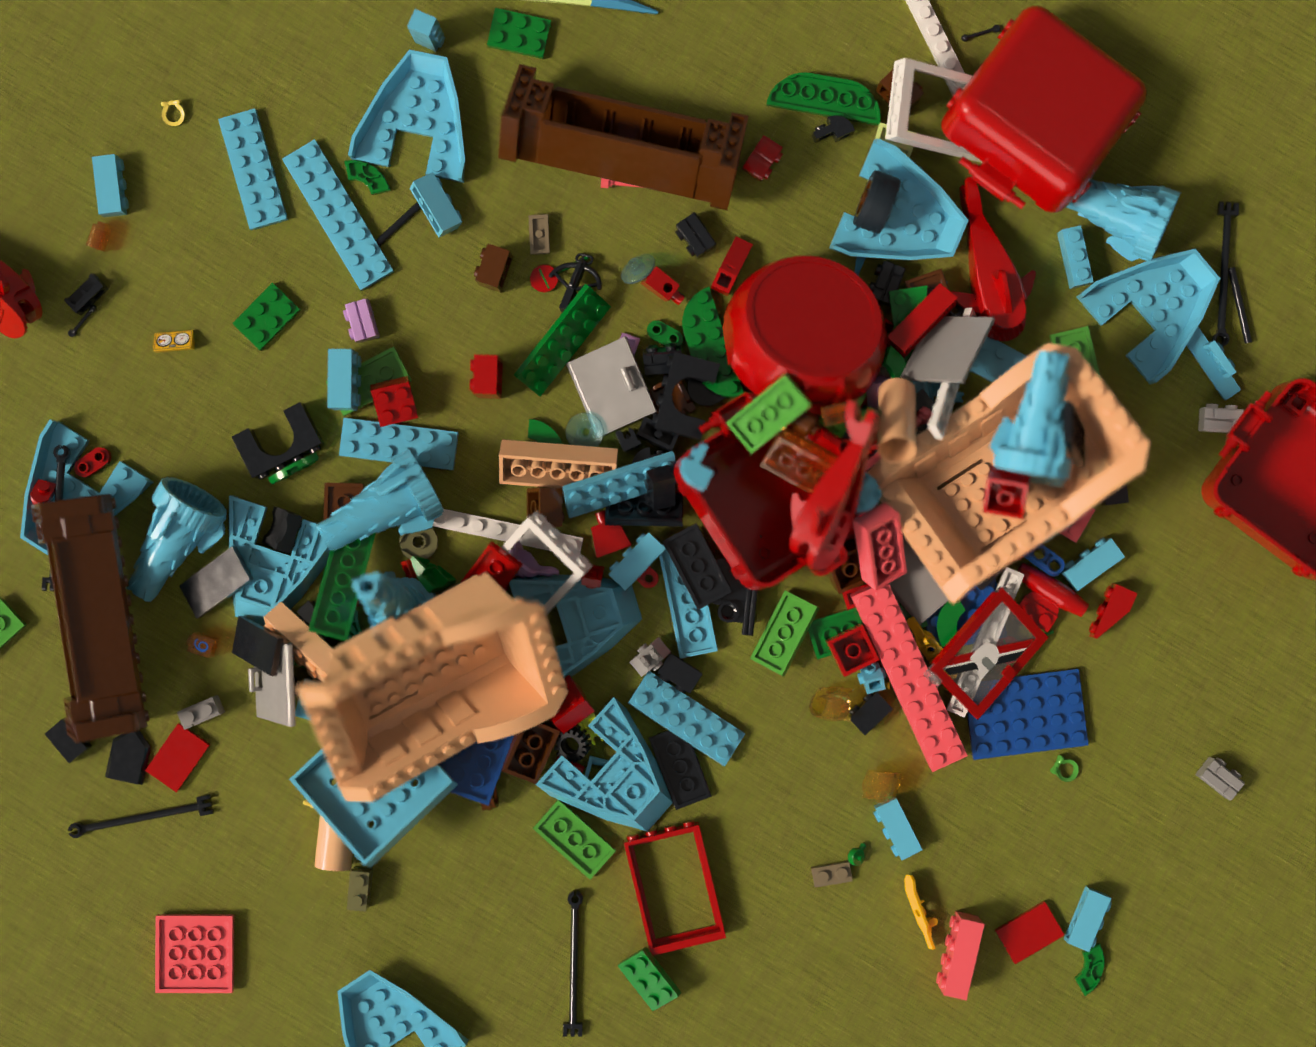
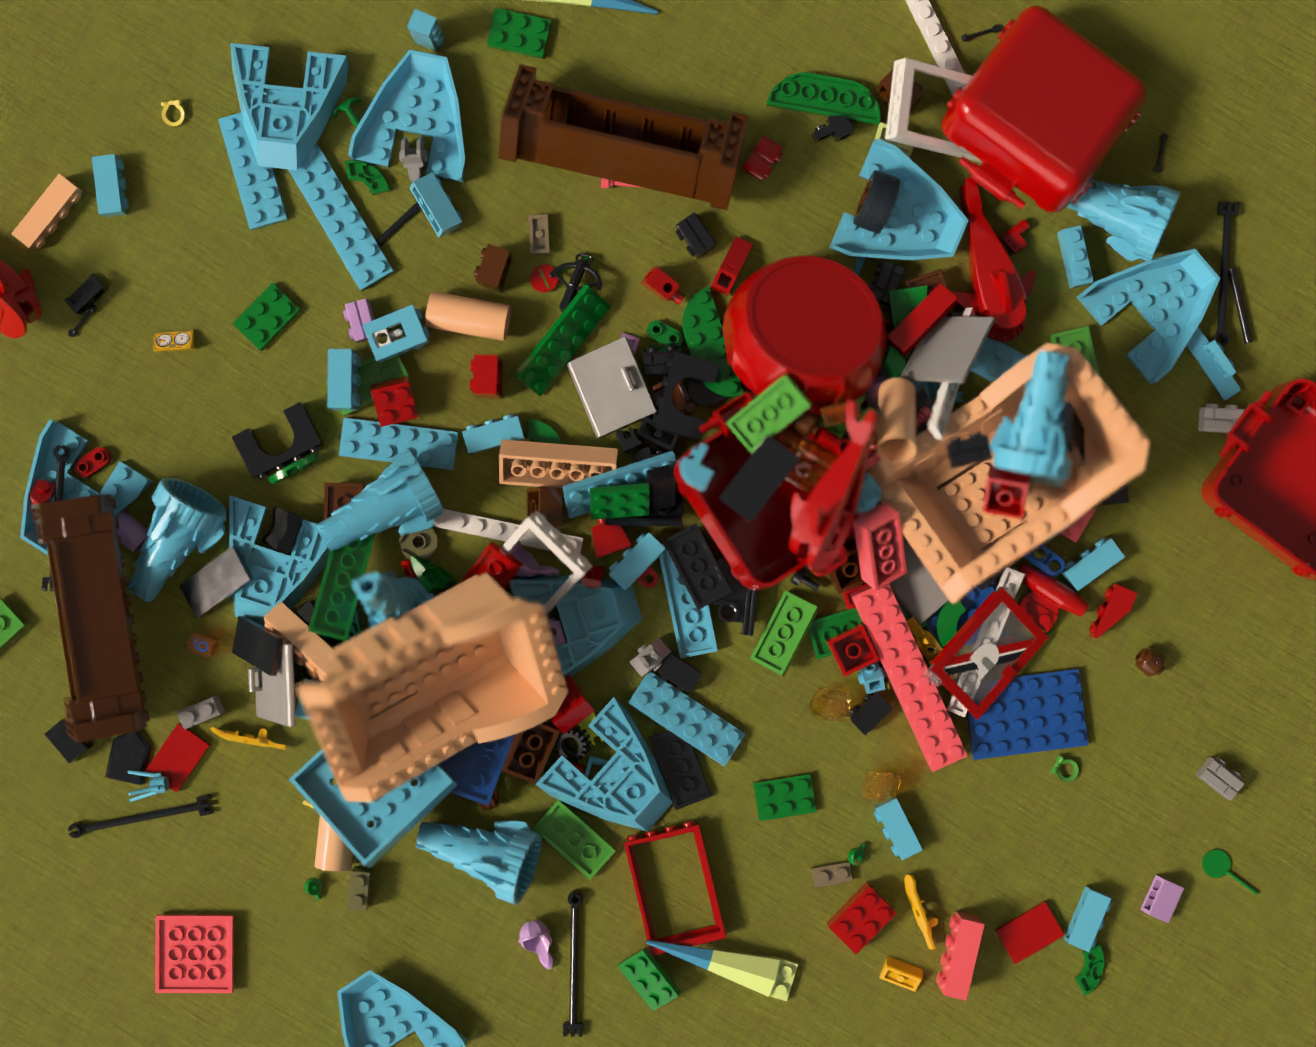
clear orange brick [86,221,112,252] -> none
clear light blue dish [566,413,604,447] -> none
clear light blue dish [621,254,655,284] -> none
none -> light nougat brick [11,174,83,251]
none -> lavender brick [114,510,147,552]
none -> medium azure plant [128,770,169,802]
none -> yellow piece [210,727,287,750]
none -> medium azure piece [230,43,349,170]
none -> green piece [304,877,322,900]
none -> green plant [333,97,362,128]
none -> medium azure brick [362,304,431,363]
none -> light grey hinge [399,137,428,182]
none -> medium azure cone [415,821,542,905]
none -> light nougat piece [425,291,511,341]
none -> medium azure brick [462,414,525,455]
none -> lavender piece [518,920,553,970]
none -> lavender brick [548,618,567,646]
none -> green plate [589,483,649,520]
none -> yellowish green plate [646,940,798,1001]
none -> black tile [719,434,800,522]
none -> green plate [753,773,816,821]
none -> black piece [790,564,820,591]
none -> red brick [827,882,897,955]
none -> yellow slope [879,956,923,992]
none -> black brick [946,432,993,469]
none -> red piece [1000,219,1030,256]
none -> reddish brown head [1135,648,1165,676]
none -> lavender brick [1140,875,1184,923]
none -> black hinge [1153,133,1168,173]
none -> green piece [1202,849,1258,895]

